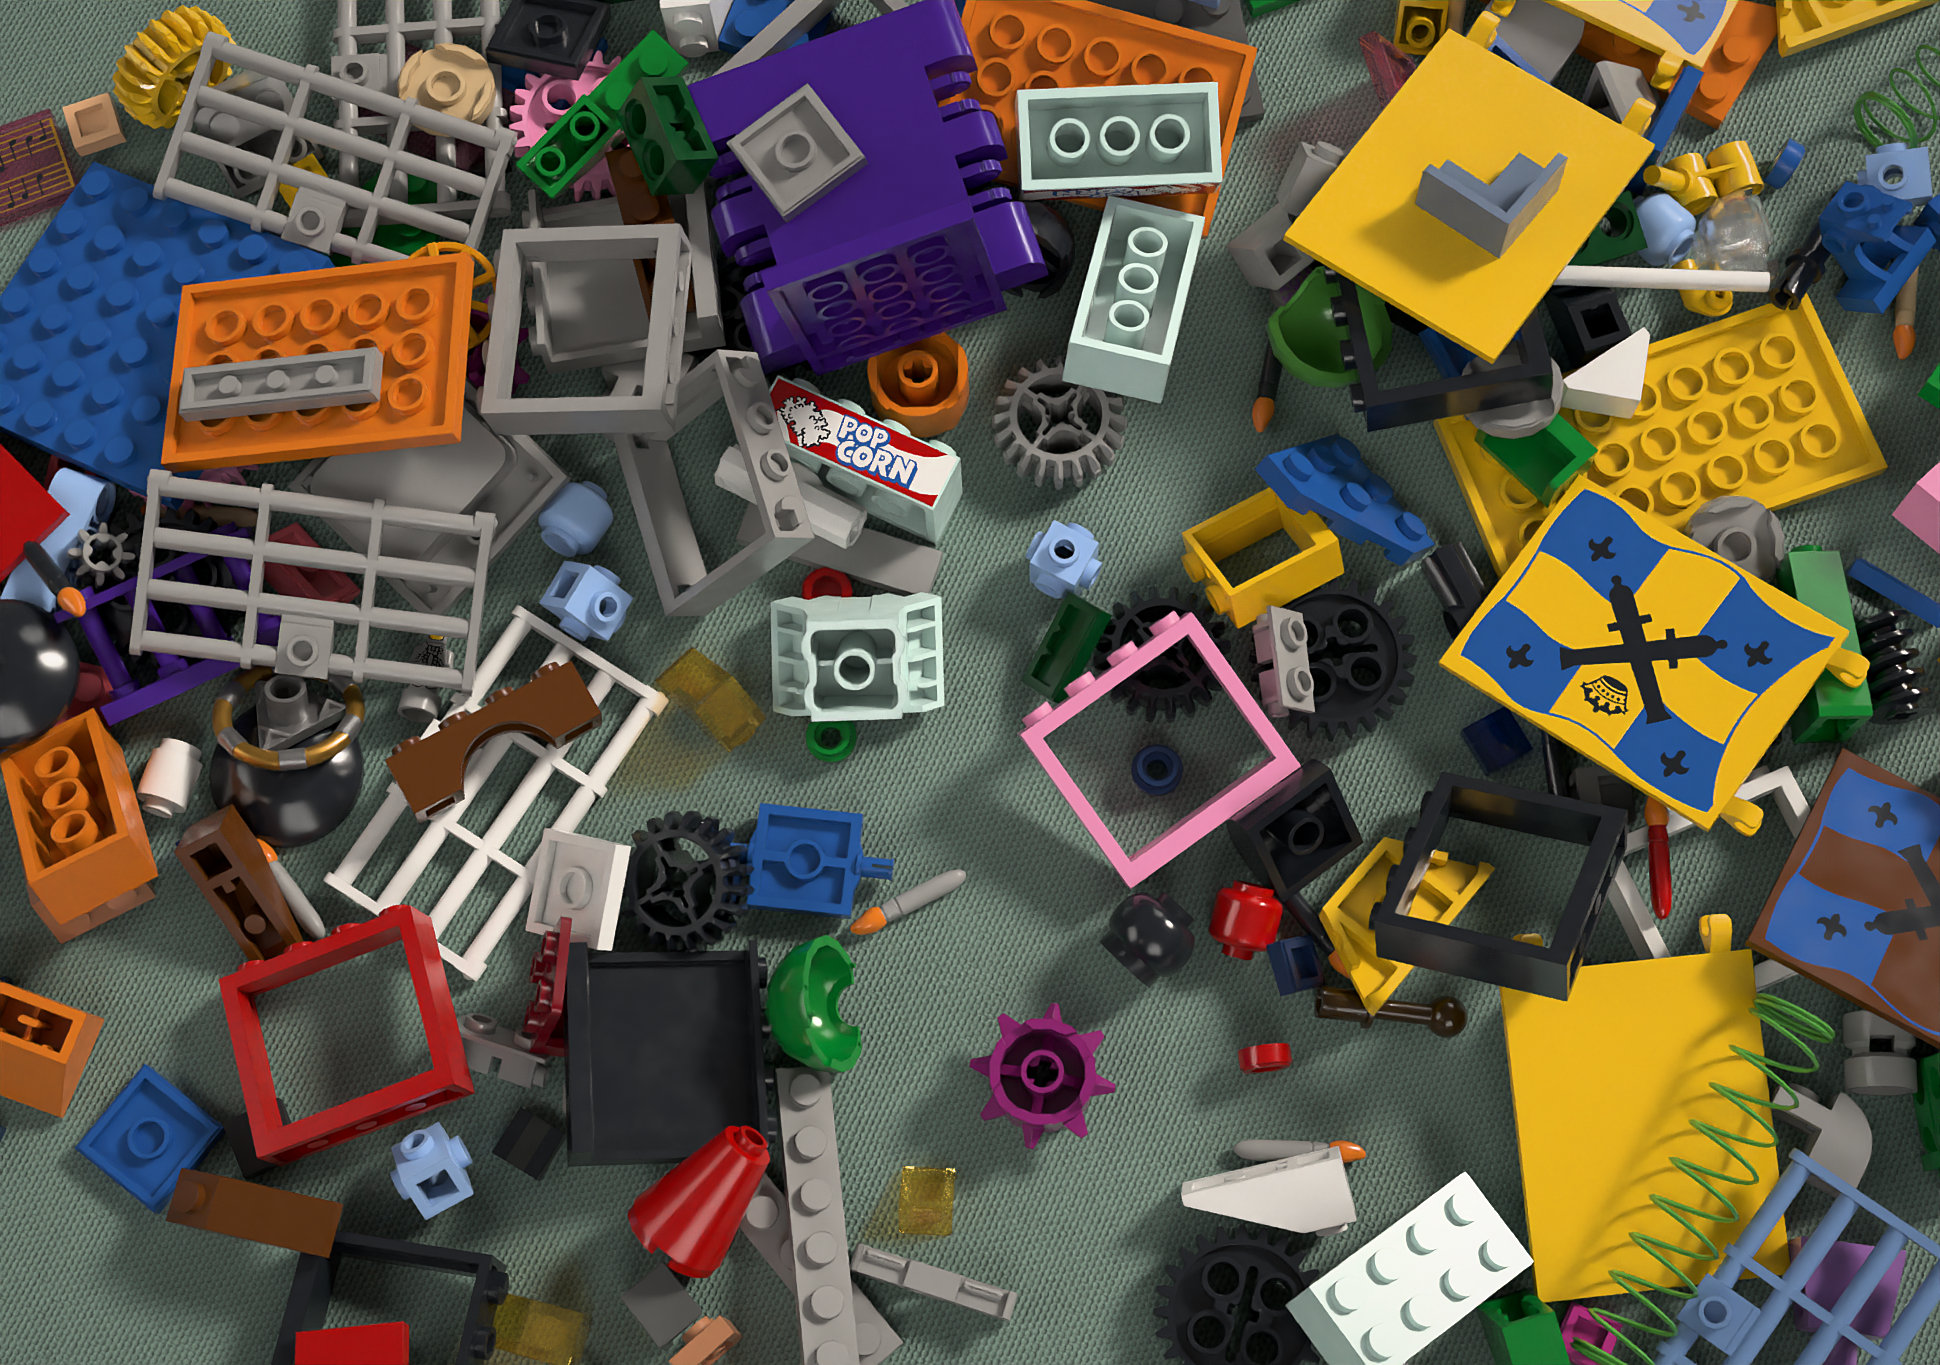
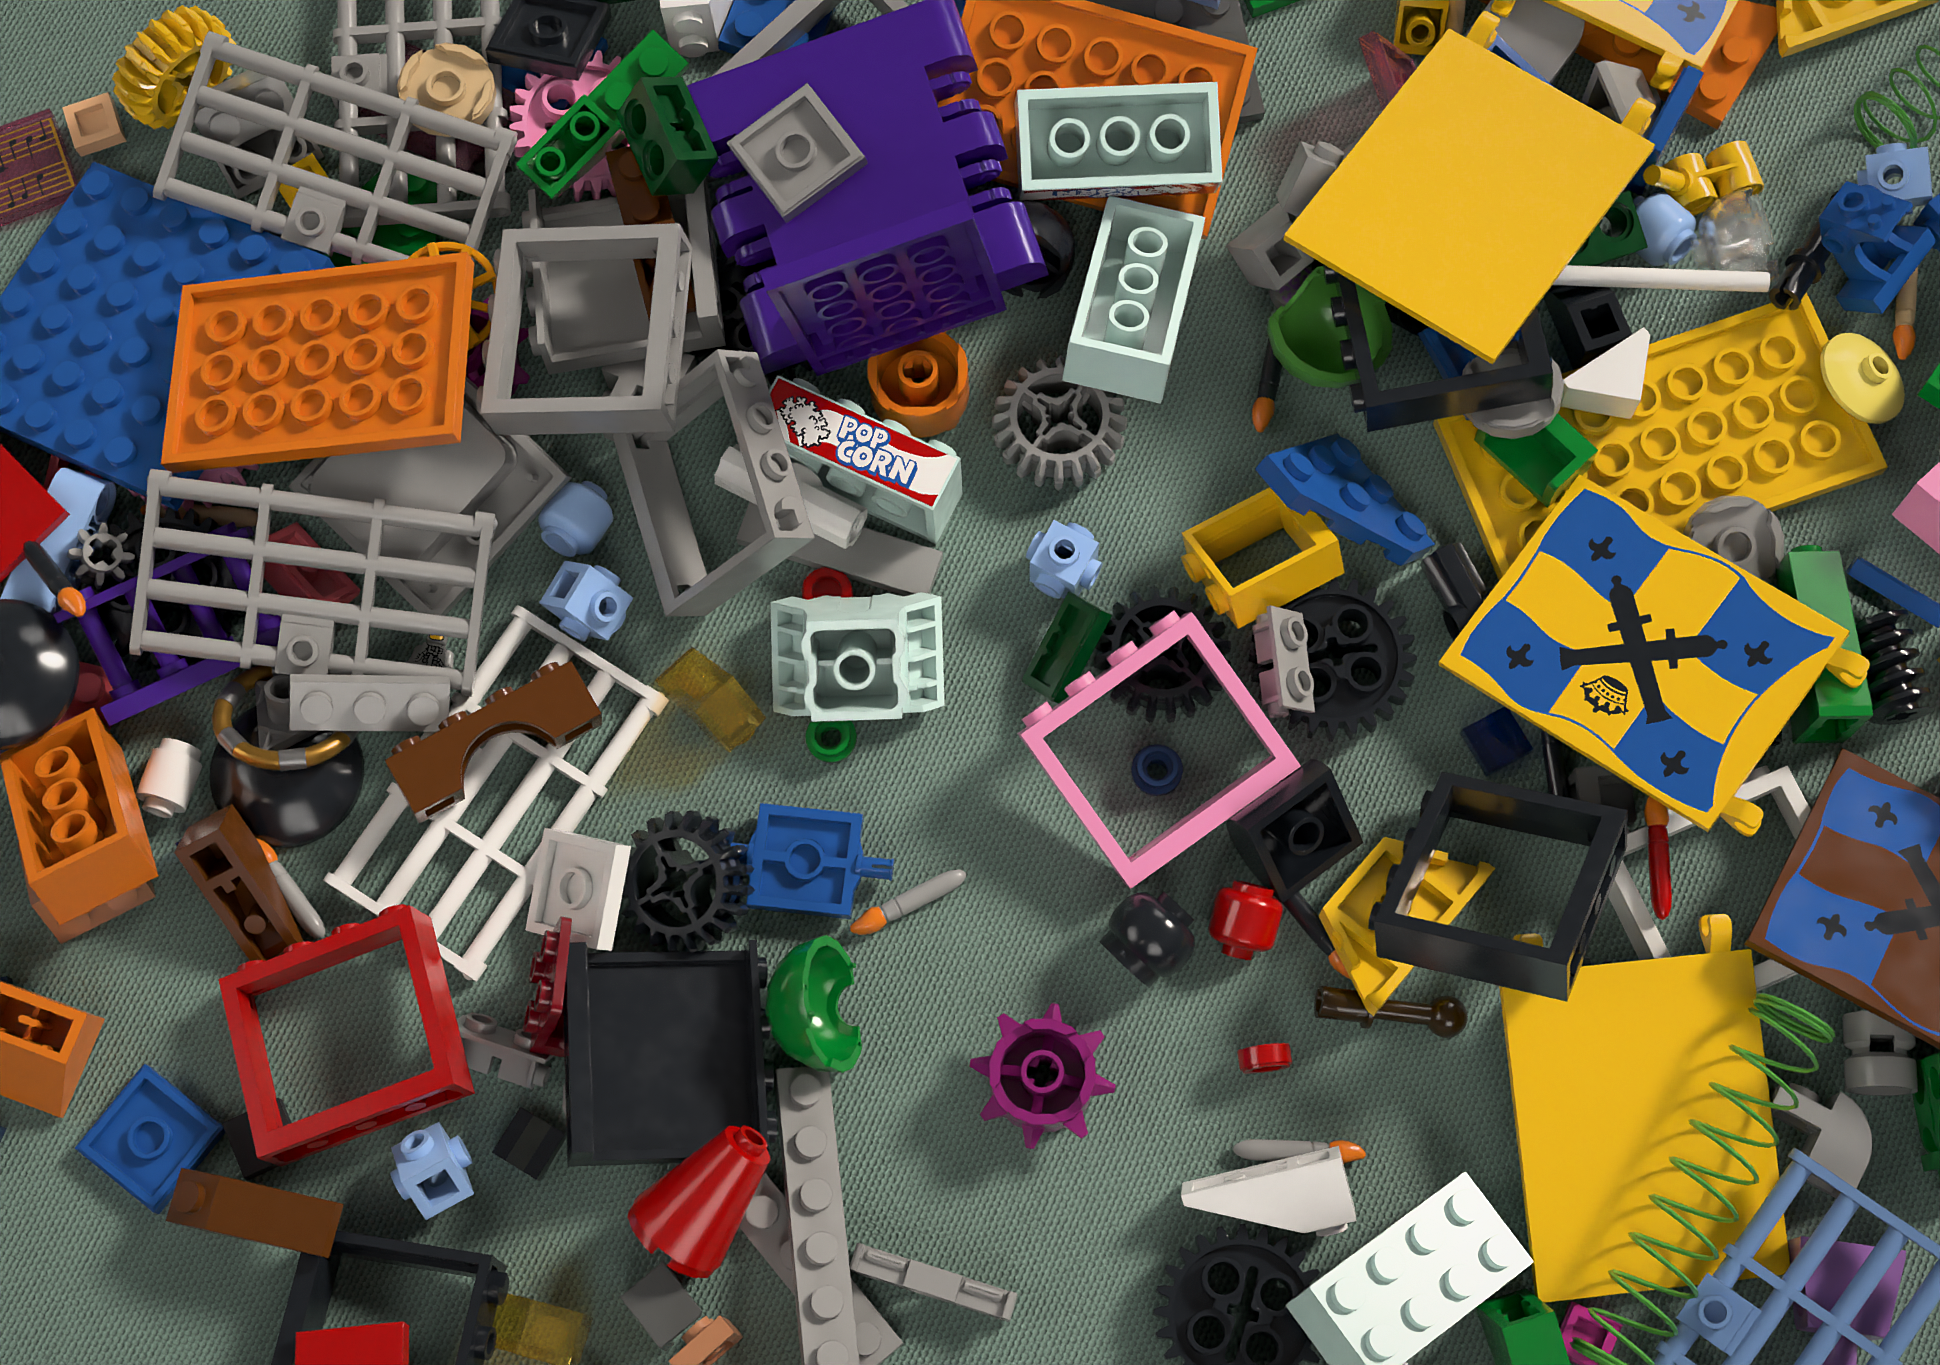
light grey tile [178,347,384,422] -> none
clear yellow slope [898,1166,956,1236] -> none
dark blue tile [1266,934,1326,996] -> none
panel [1415,152,1568,259] -> none
yellow arm [1671,259,1733,317] -> none
blue tile [1762,138,1805,189] -> none
none -> light grey plate [289,674,450,732]
none -> light yellow dish [1820,333,1905,424]

